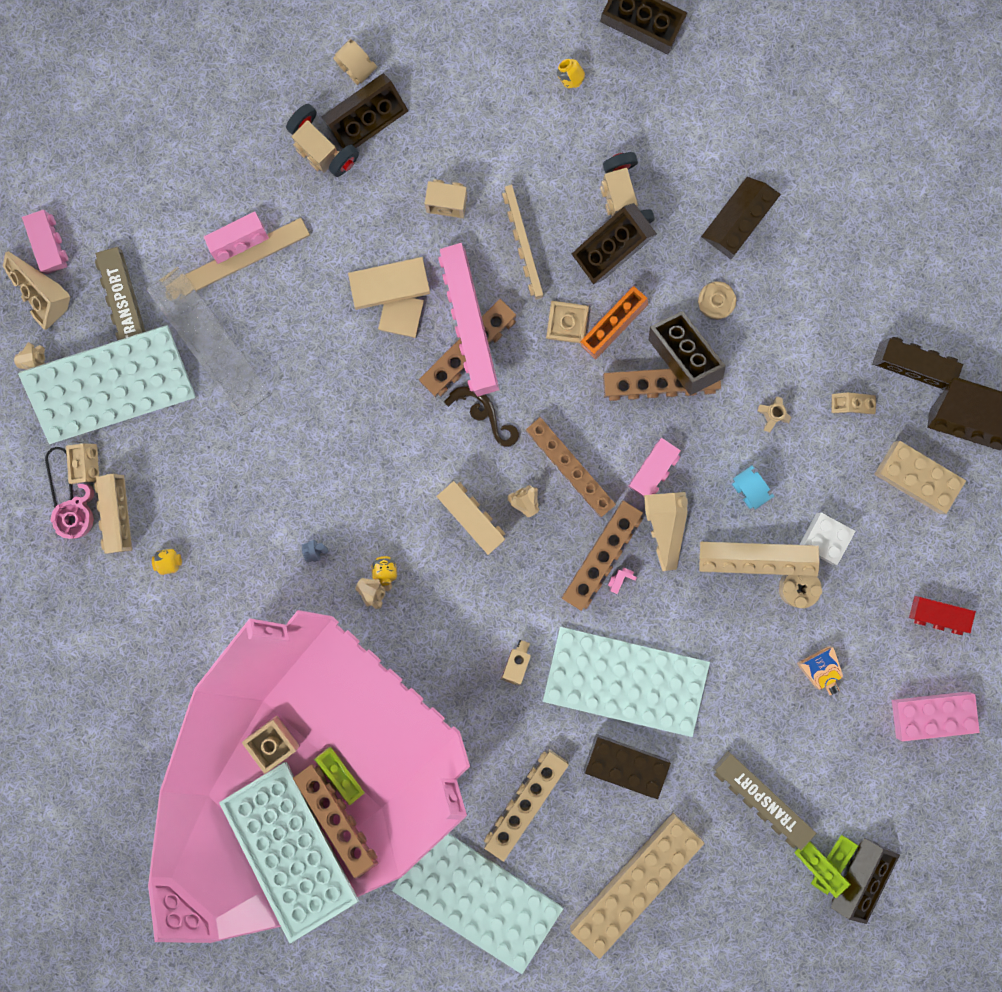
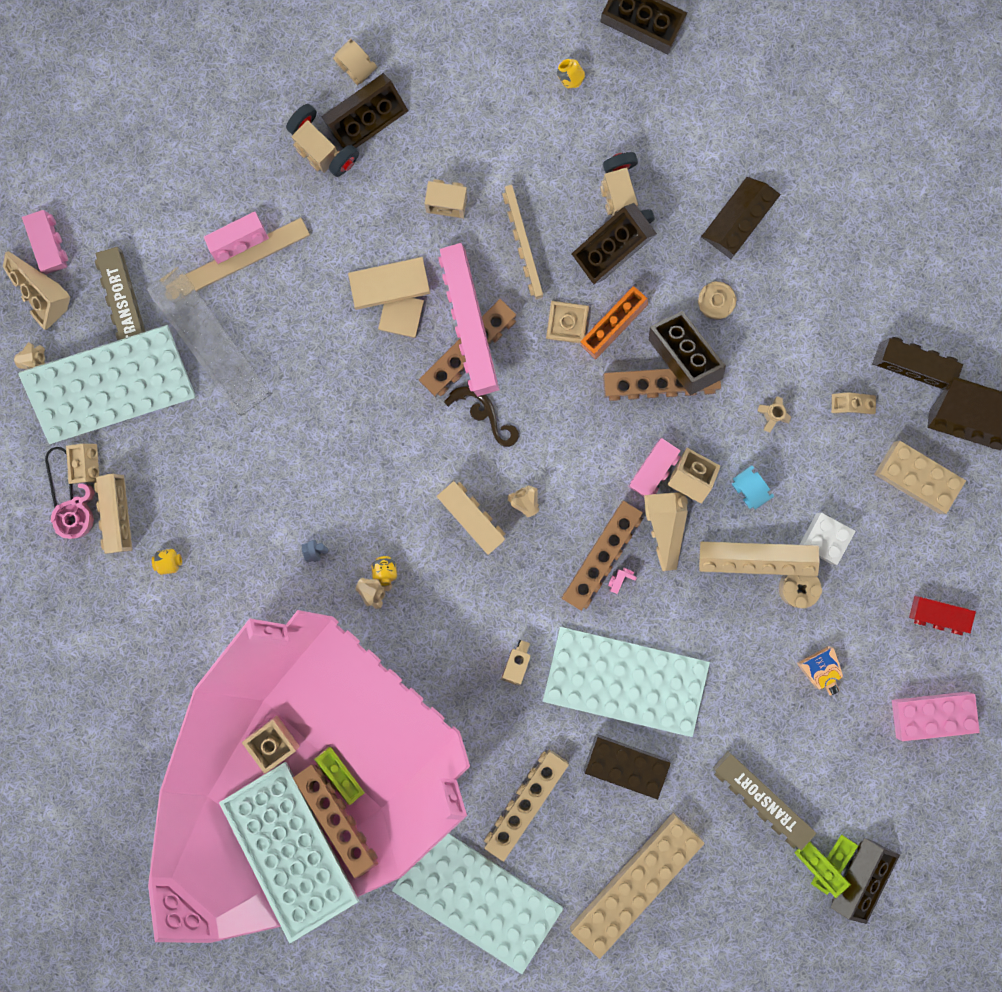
medium nougat brick [525,417,616,517] -> none
none -> tan brick [668,448,720,504]

